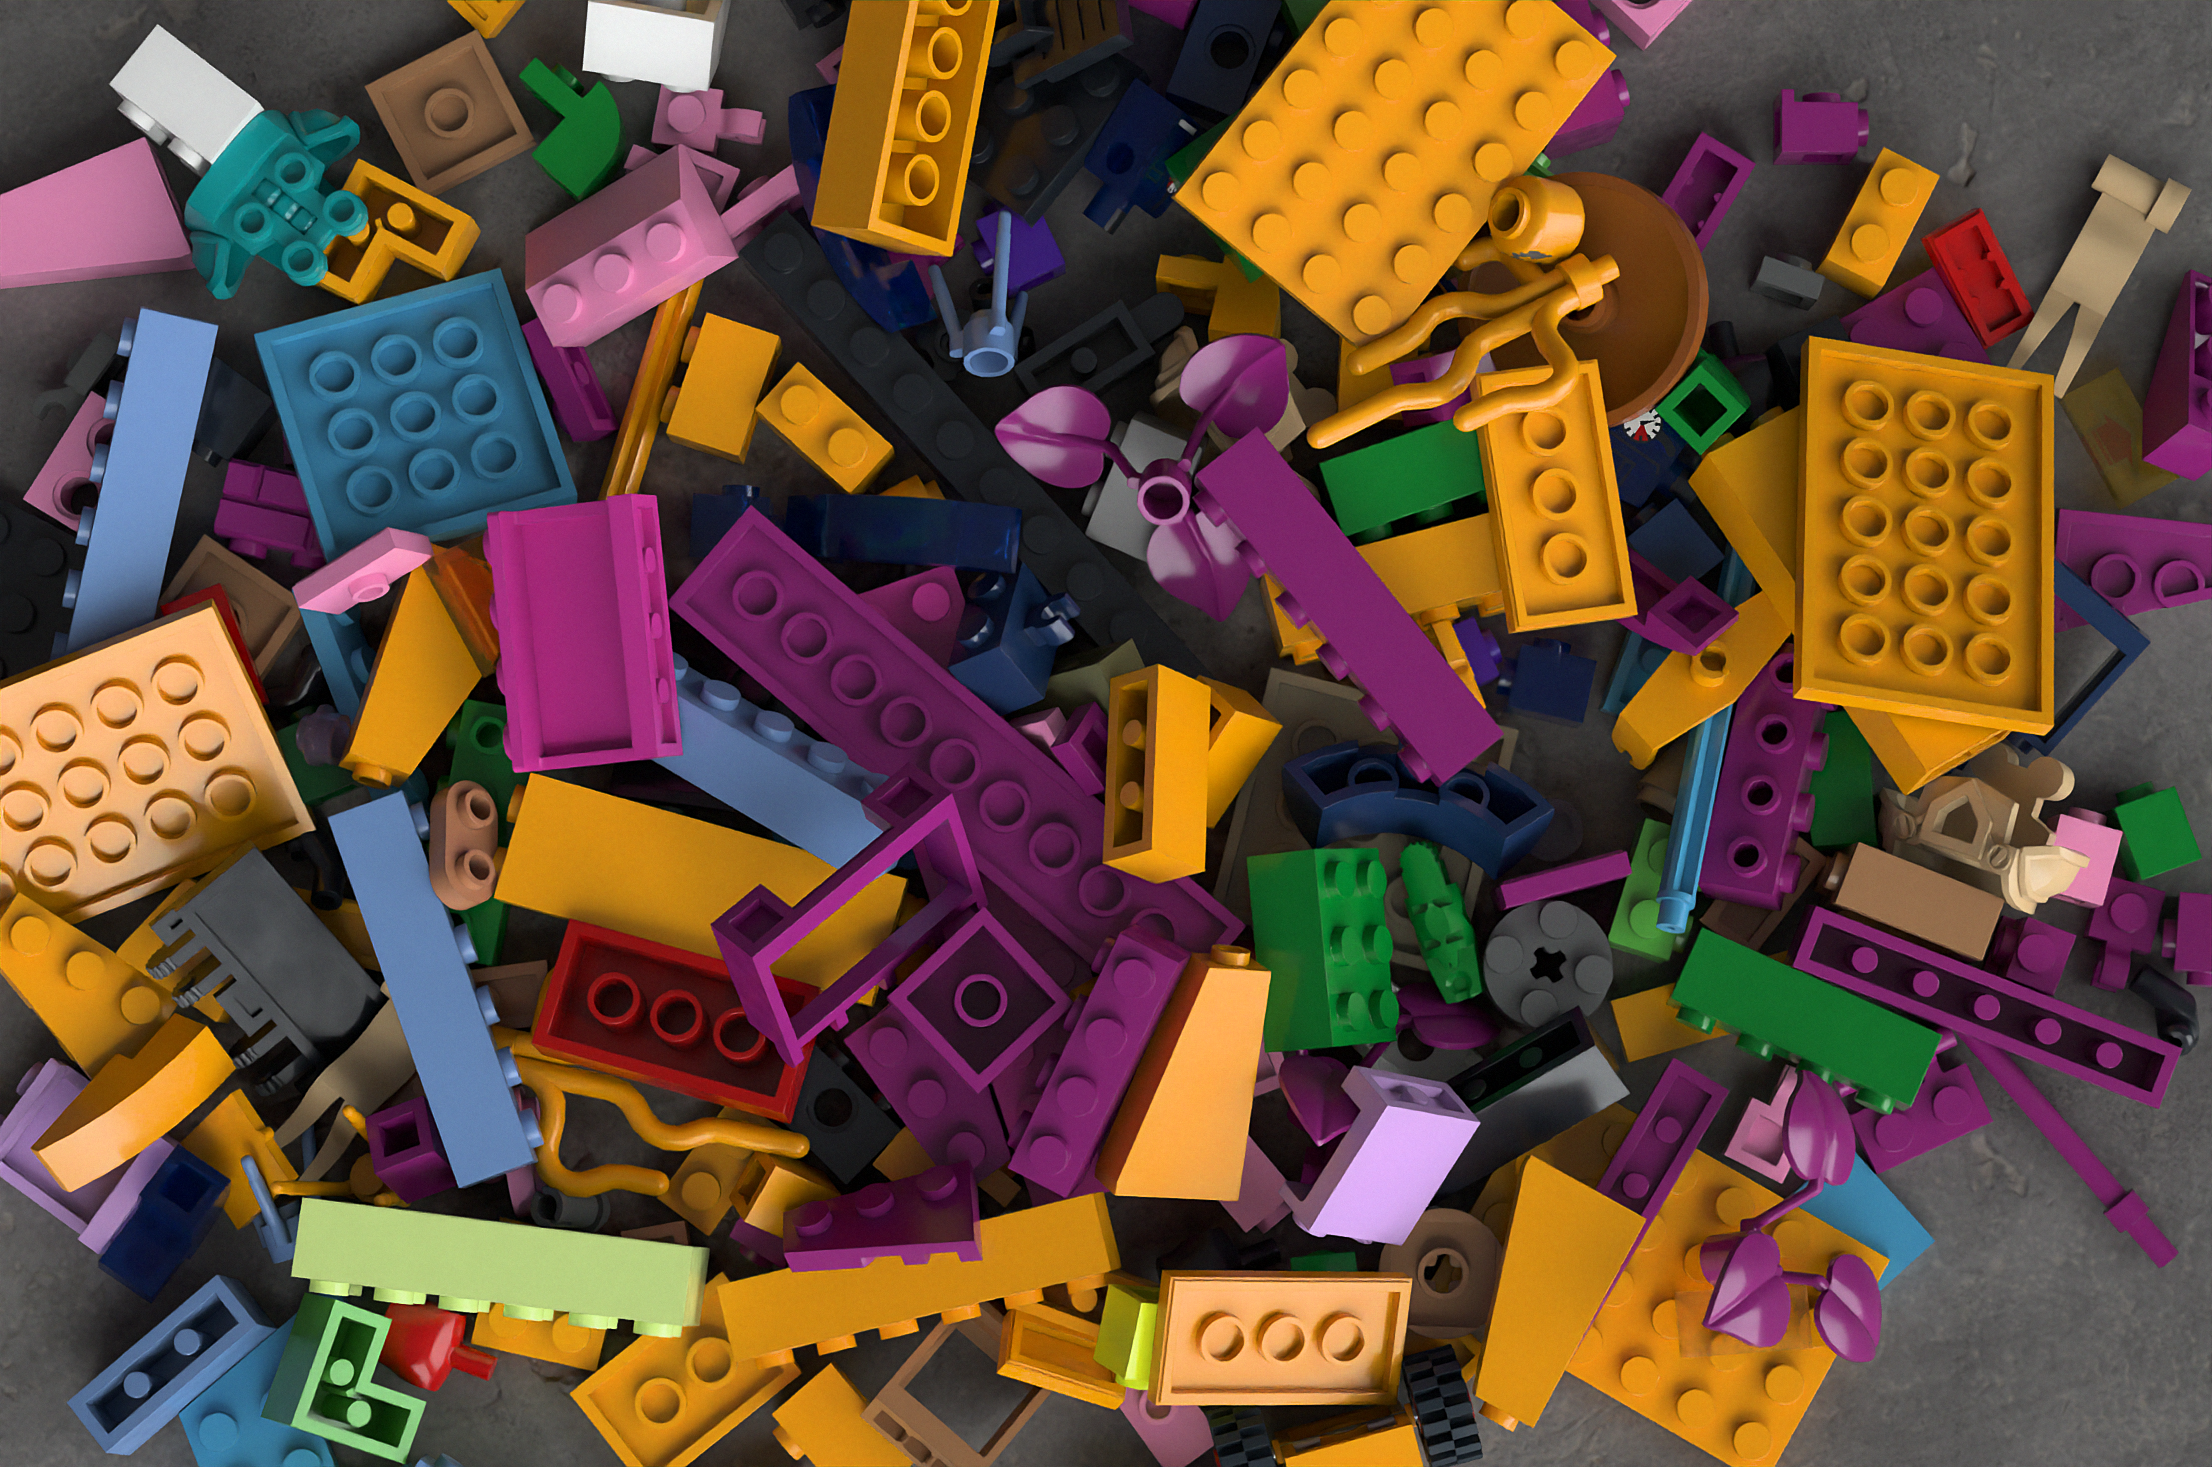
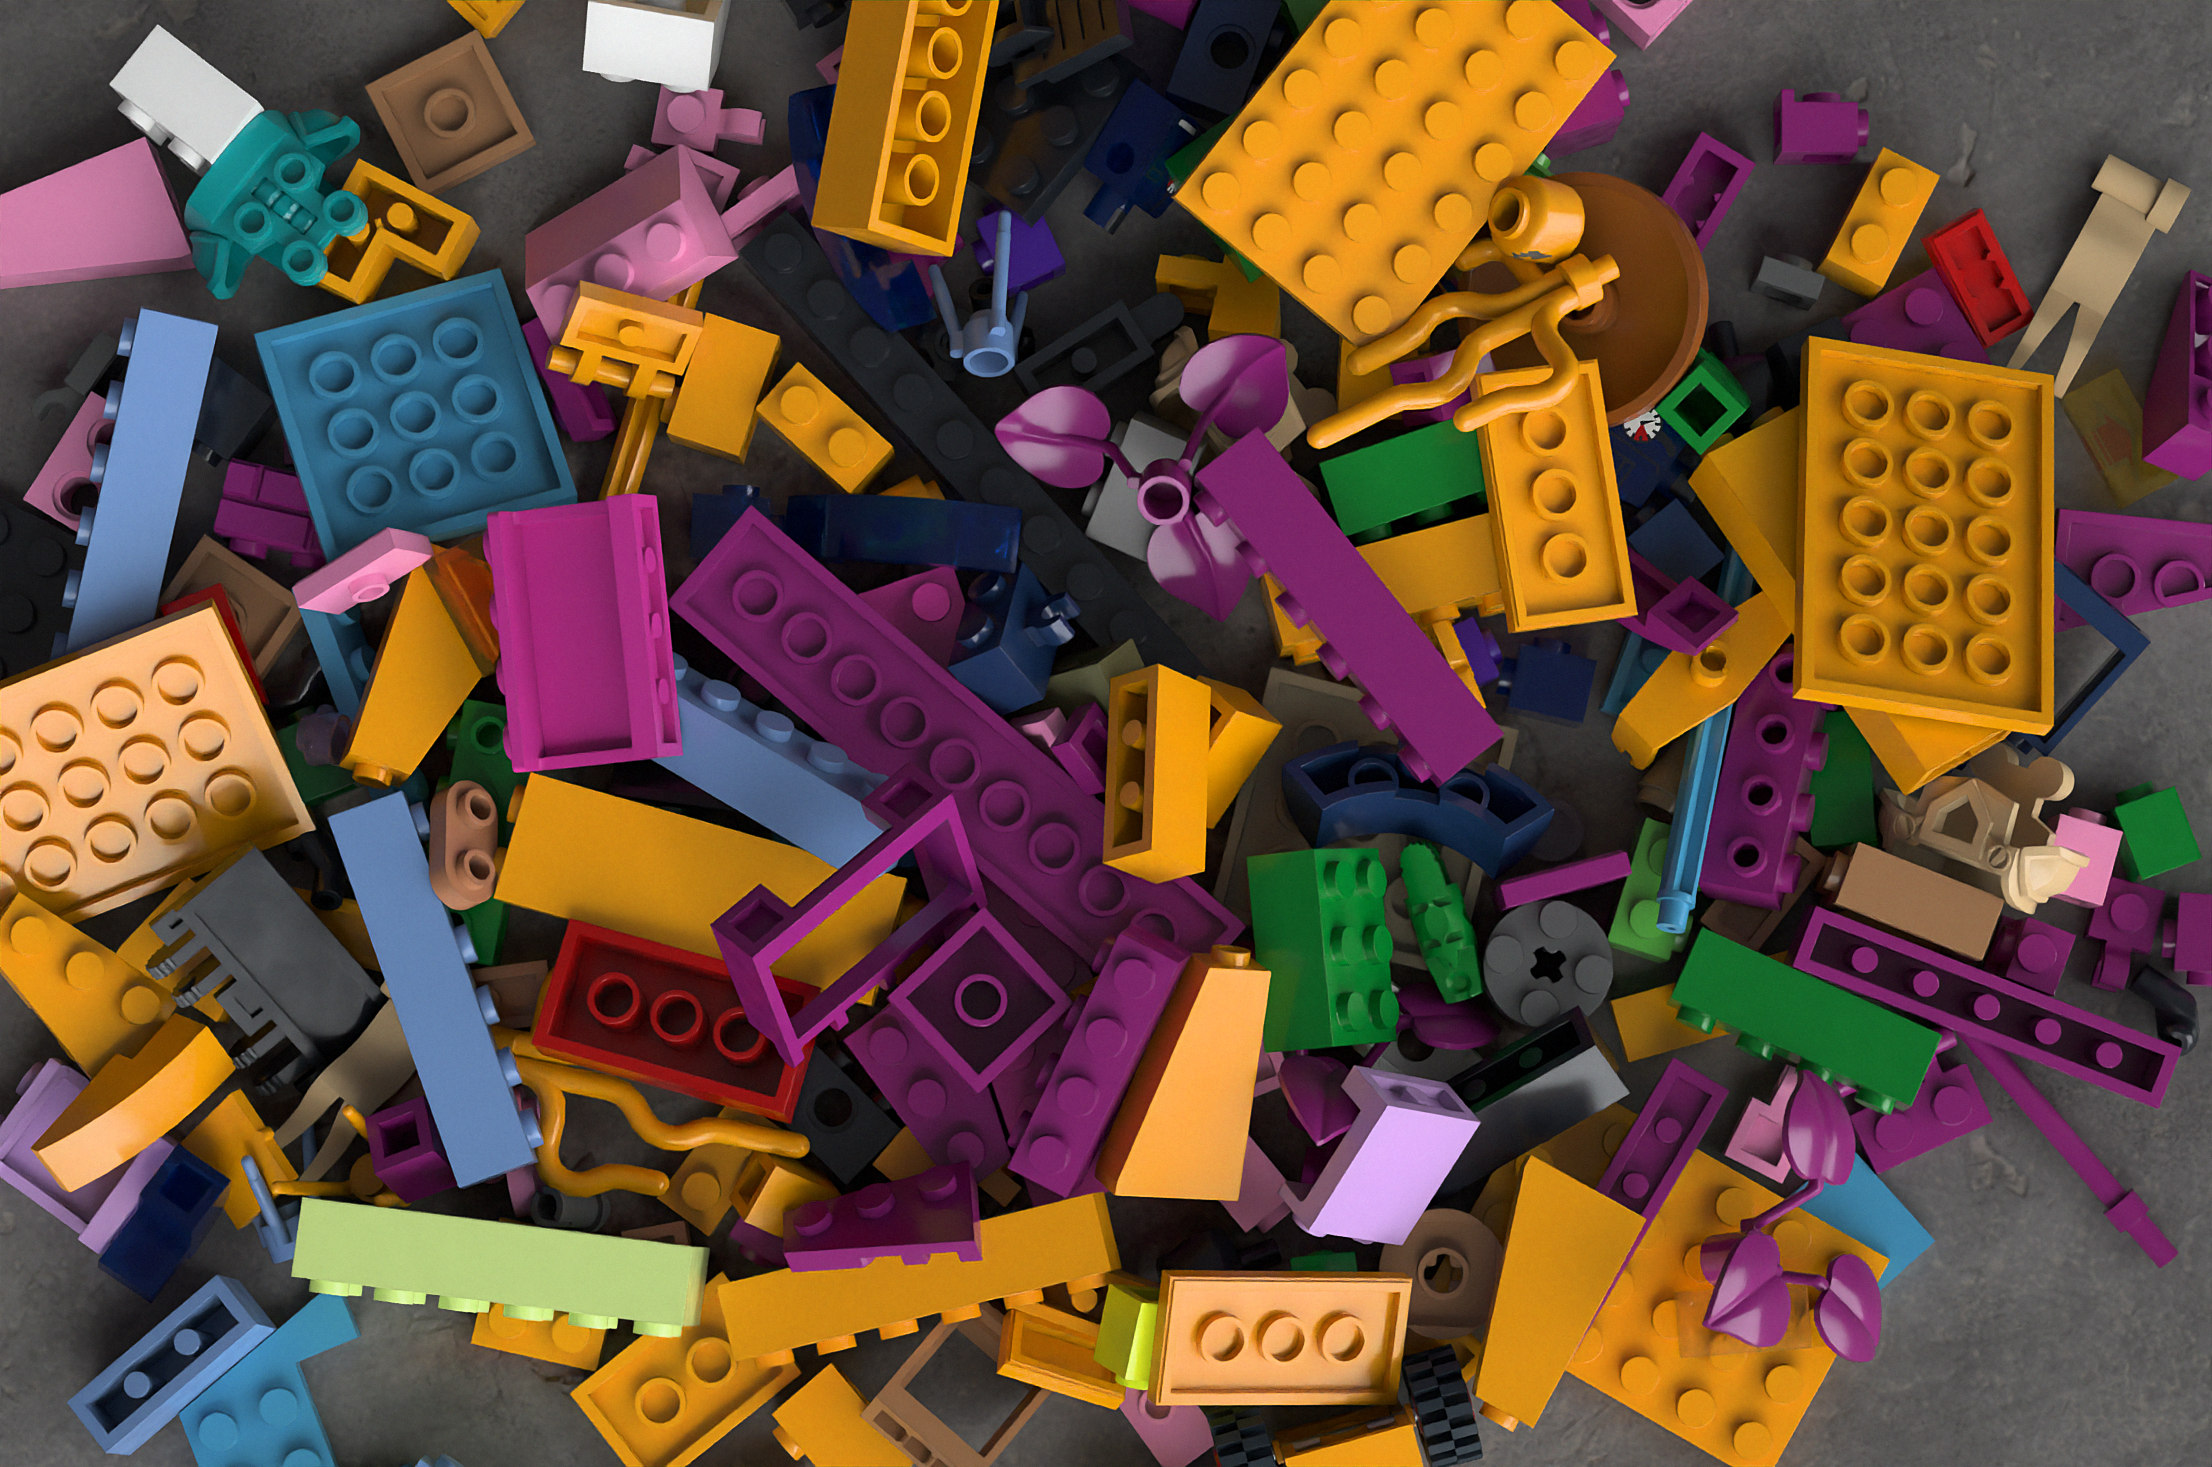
bright green brick [260,1292,426,1464] -> none
red piece [378,1300,498,1391] -> none
green brick [518,57,626,203] -> none
none -> light orange plate [545,280,704,400]

